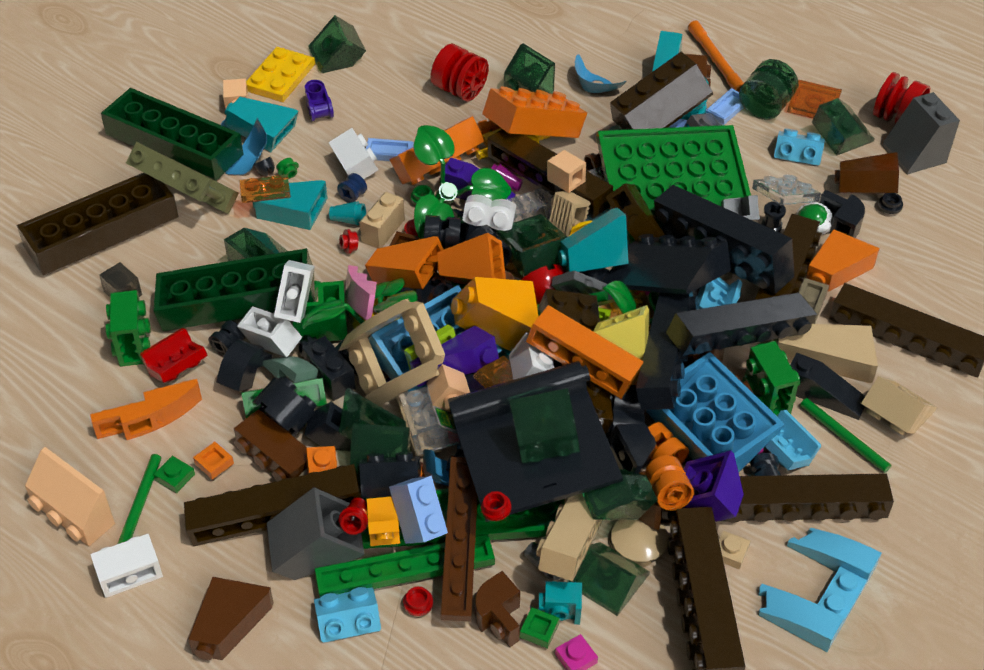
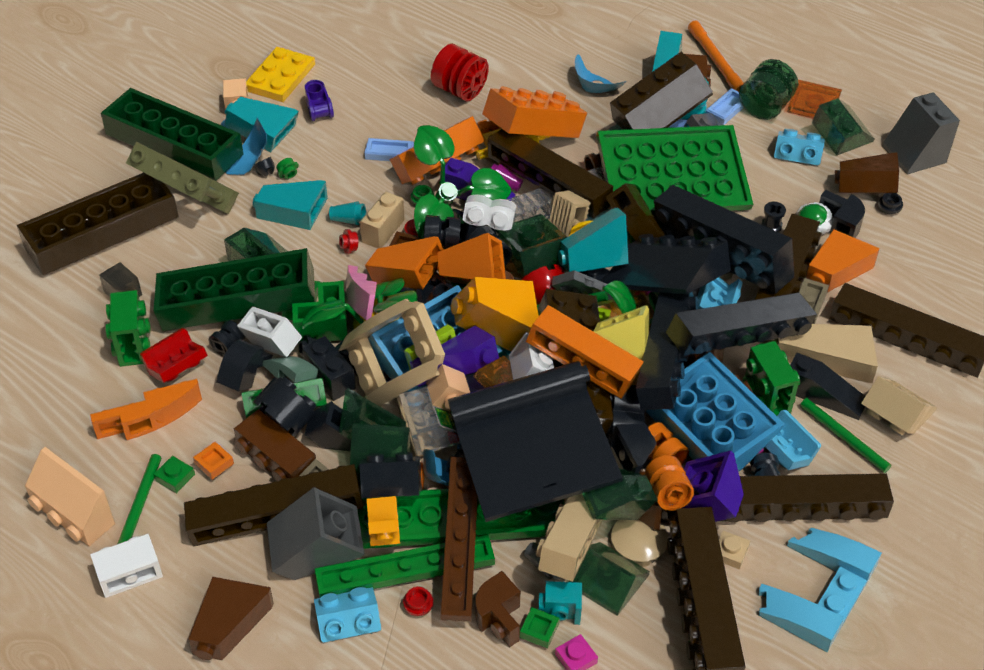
clear orange plate [239,174,291,203] -> none
white brick [274,260,315,323] -> none
orange plate [306,446,337,474] -> none
clear green slope [308,15,366,73] -> none
white brick [328,128,378,179] -> none
dark blue wheel [337,173,367,203] -> none
red cone [339,498,368,535] -> none
light blue brick [389,476,448,544] -> none
red plate [481,491,512,521] -> none
clear green slope [504,43,555,94] -> none
clear green slope [510,388,580,463] -> none
light nougat brick [547,150,586,193] -> none
panel [722,195,760,221] -> none
clear plate [752,175,821,205] -> none
red wheel [873,72,931,124] -> none

